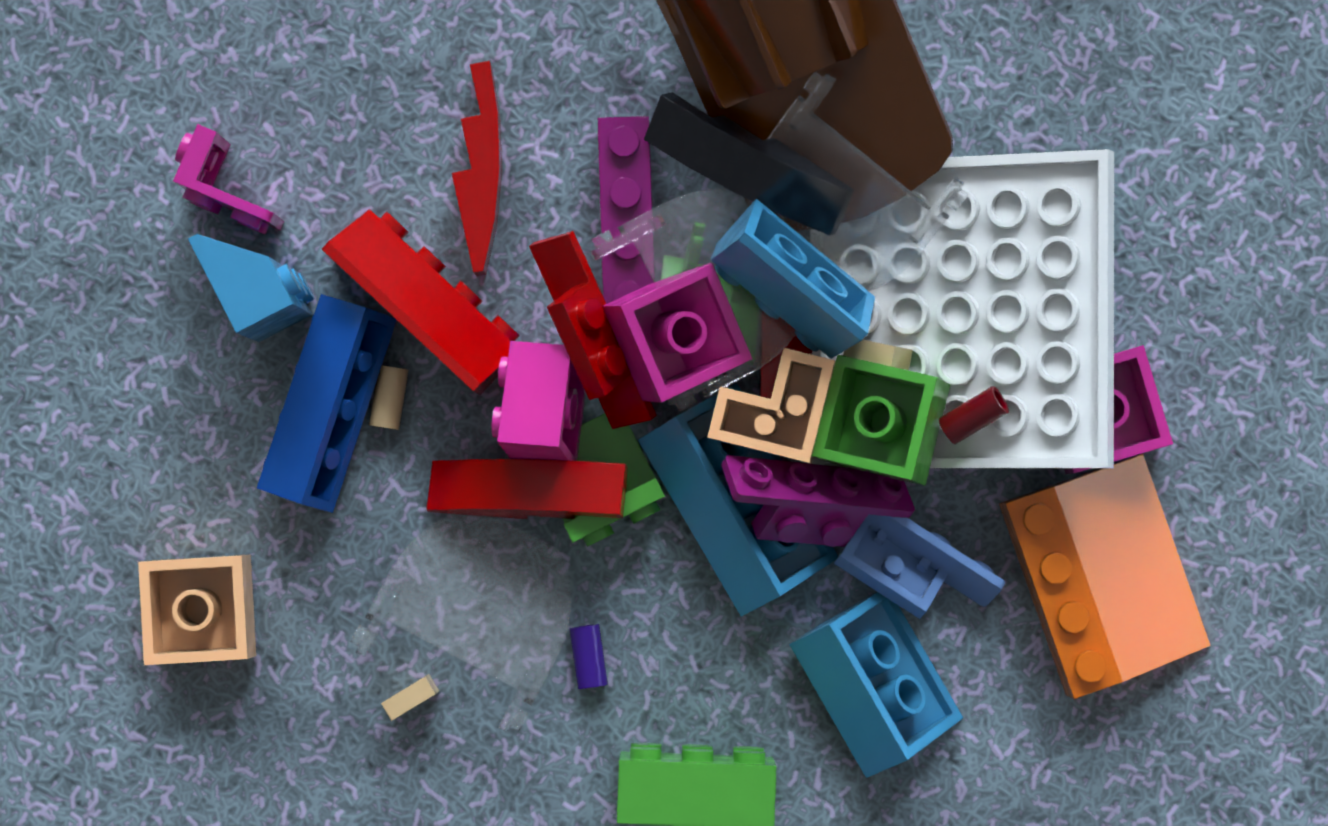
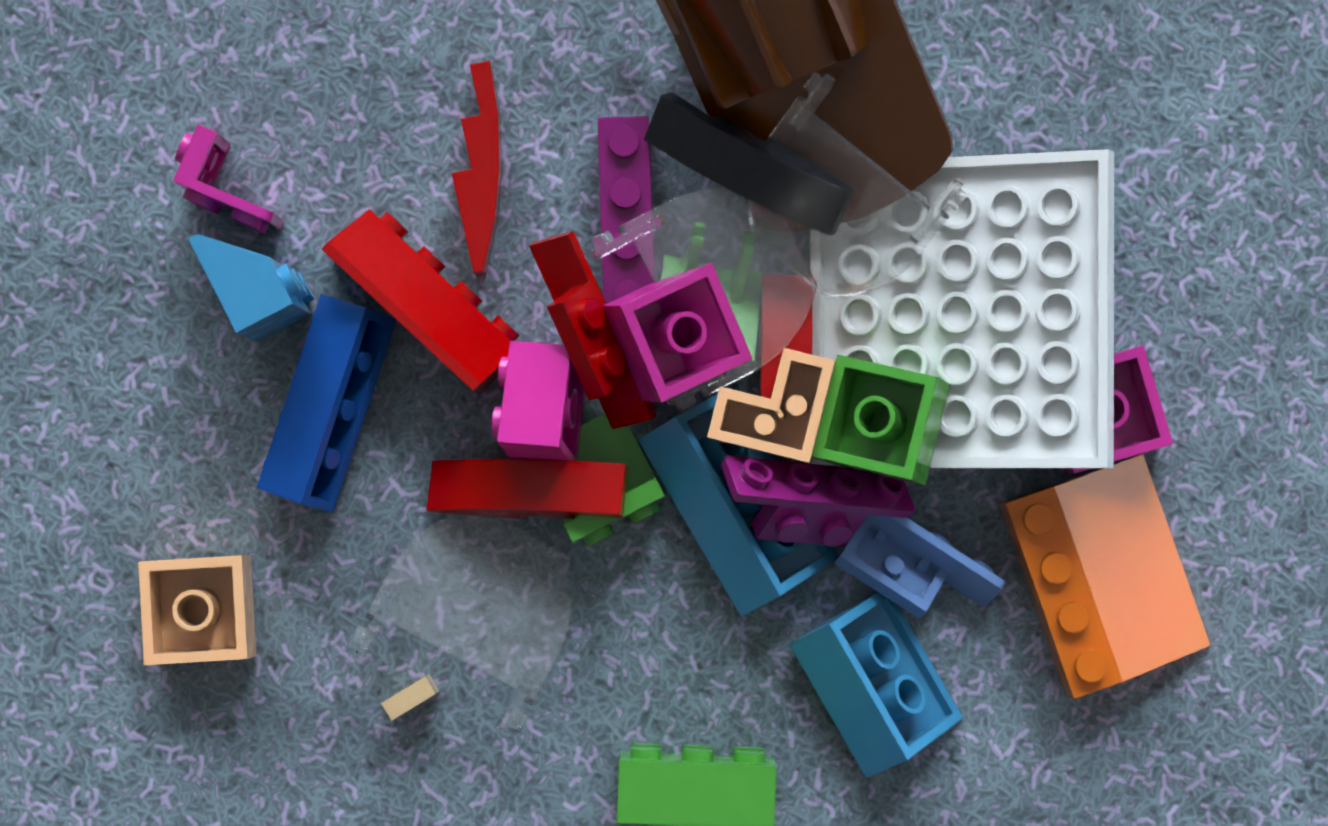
tan piece [369,366,409,430] -> none
dark purple piece [569,624,608,689] -> none
dark azure slope [711,199,875,358] -> none
tan tile [843,340,913,370] -> none
dark red piece [939,386,1009,445] -> none

